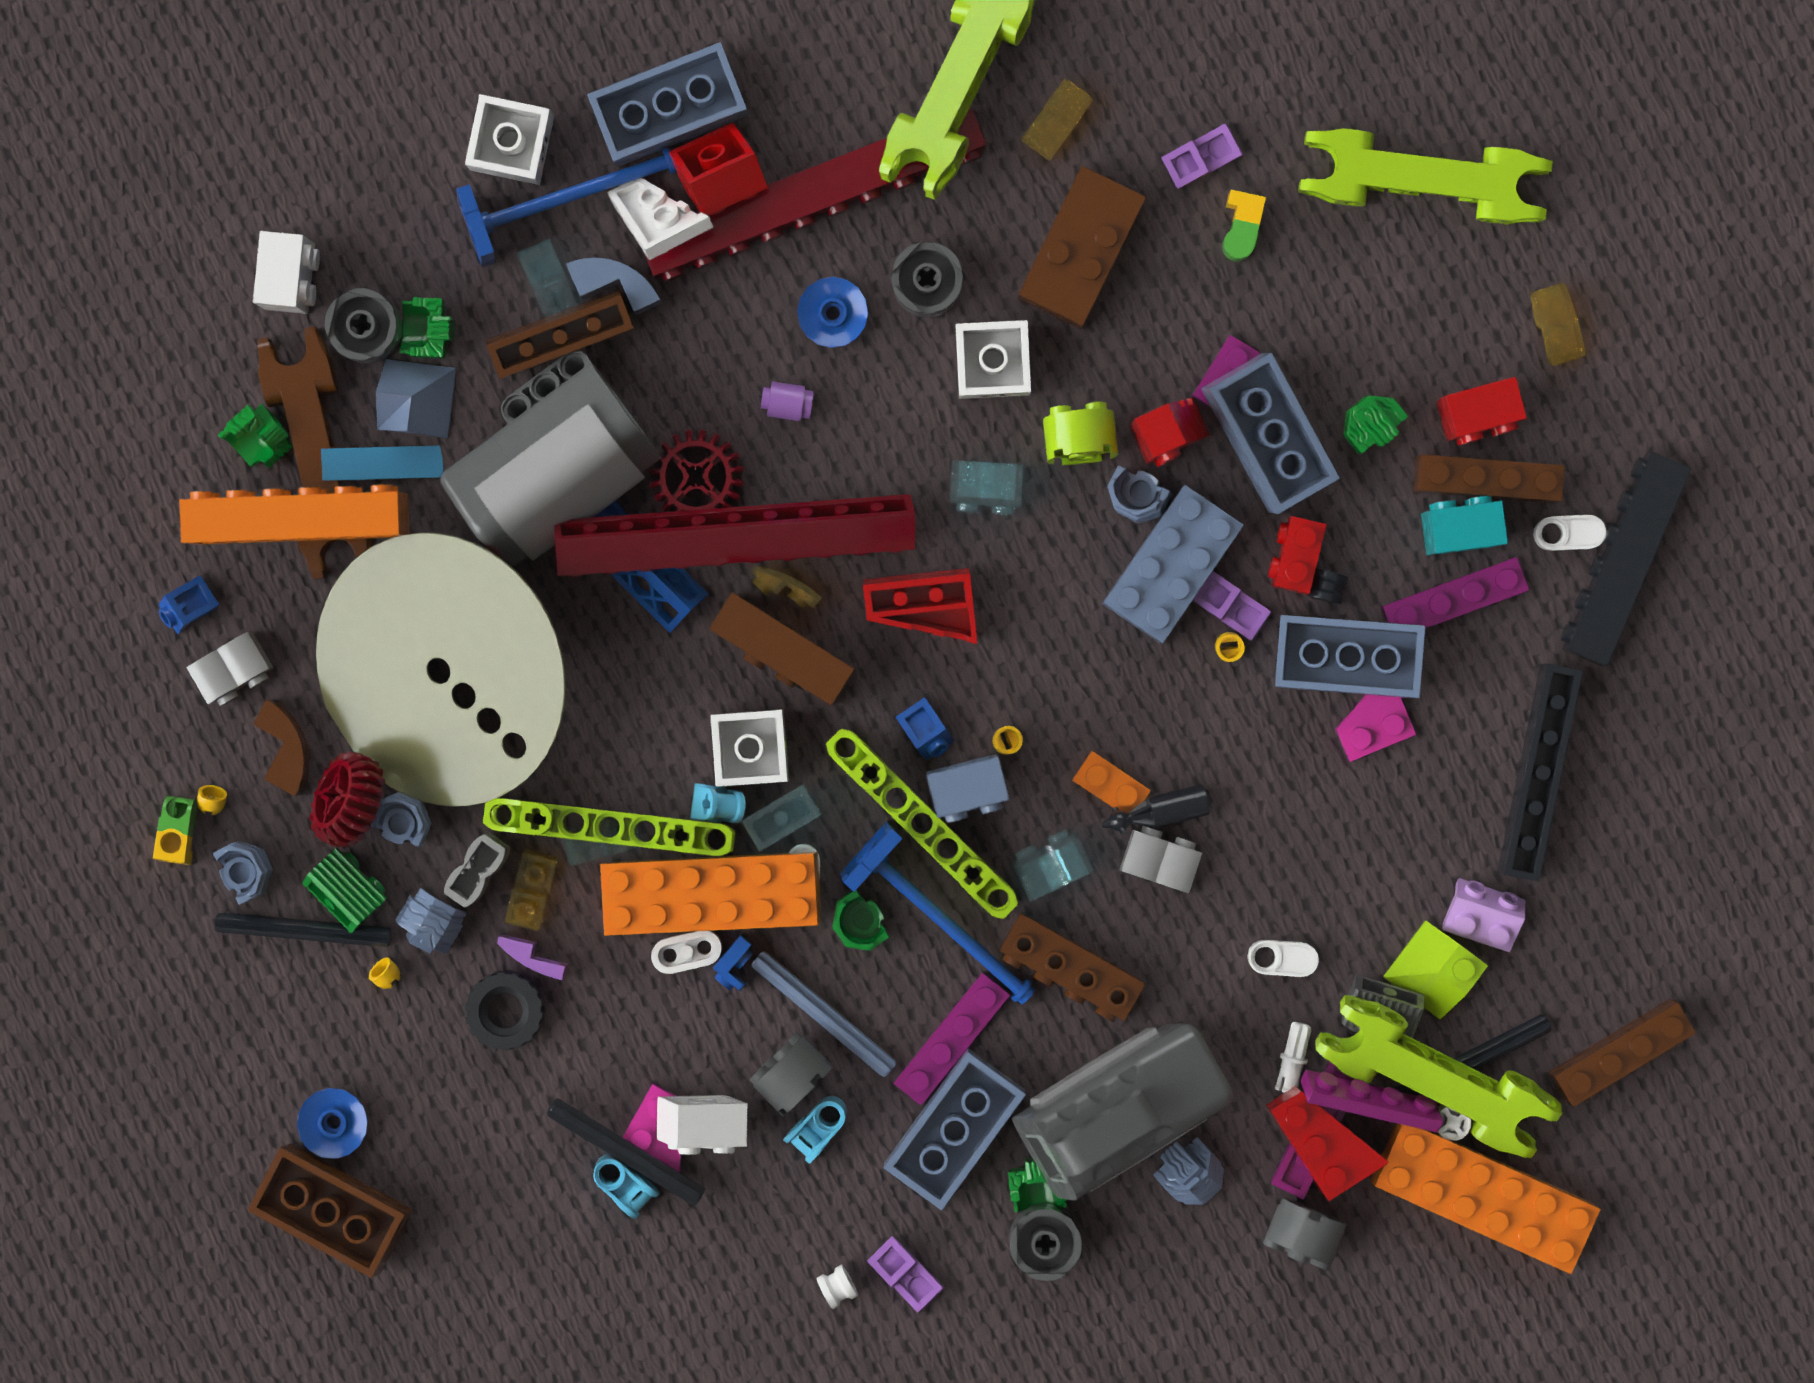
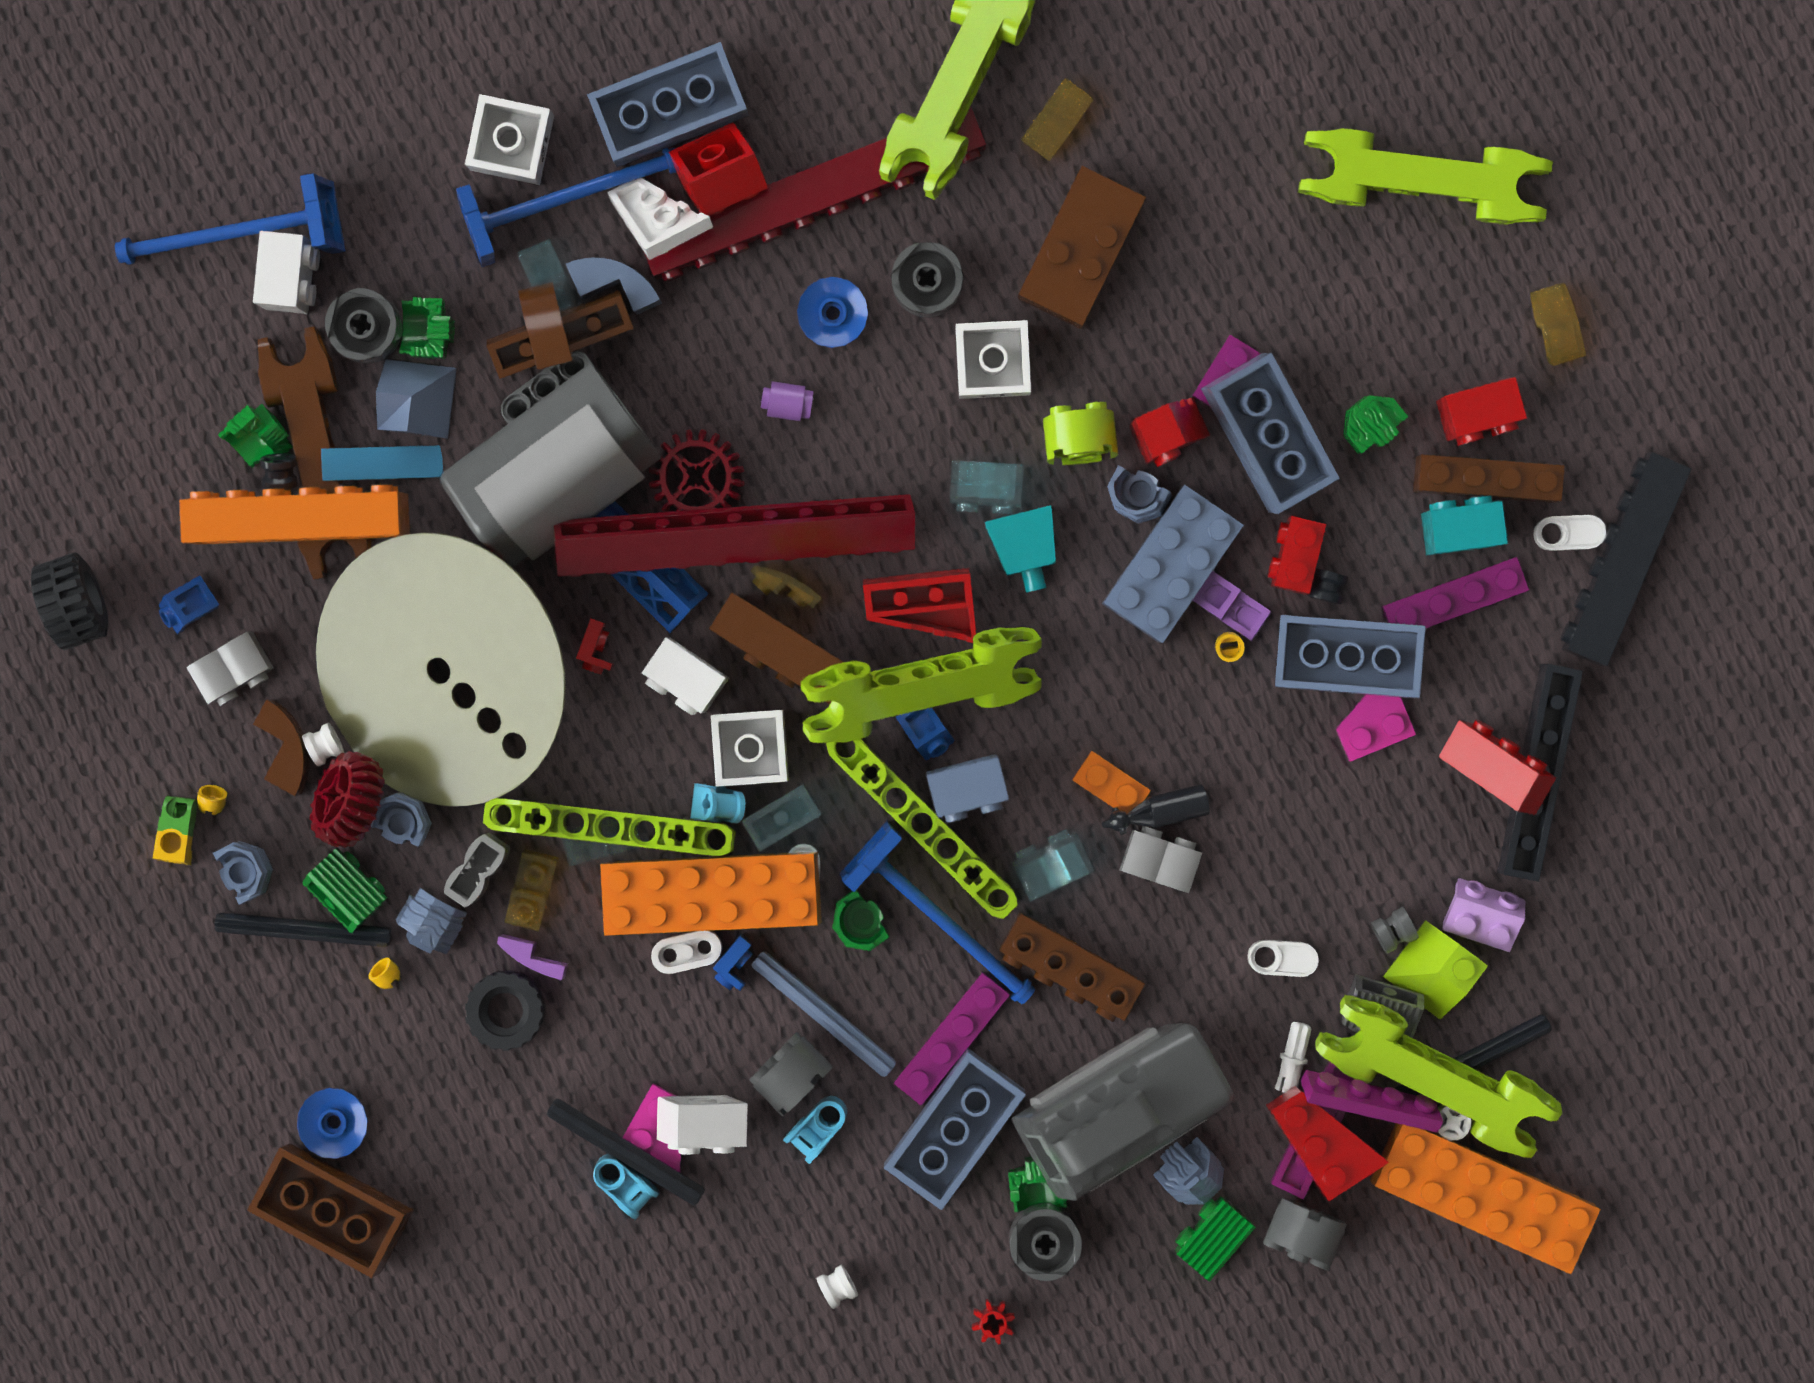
medium lavender slope [867,1236,945,1313] -> none
yellow hinge [992,726,1023,755] -> none
medium lavender slope [1161,123,1244,189] -> none
leg [1222,190,1266,262] -> none
reddish brown brick [1548,999,1696,1107] -> none
none -> black tyre [31,552,108,651]
none -> blue tile [115,173,345,265]
none -> black wheel [260,453,298,490]
none -> white wheel [302,723,344,767]
none -> reddish brown brick [518,282,572,370]
none -> red bracket [576,618,614,675]
none -> white brick [642,637,729,715]
none -> lime piece [801,627,1041,743]
none -> red gear [972,1299,1015,1345]
none -> teal torso [984,505,1056,593]
none -> green brick [1175,1196,1256,1282]
none -> dark grey wheel [1370,907,1419,954]
none -> brick [1439,719,1556,815]

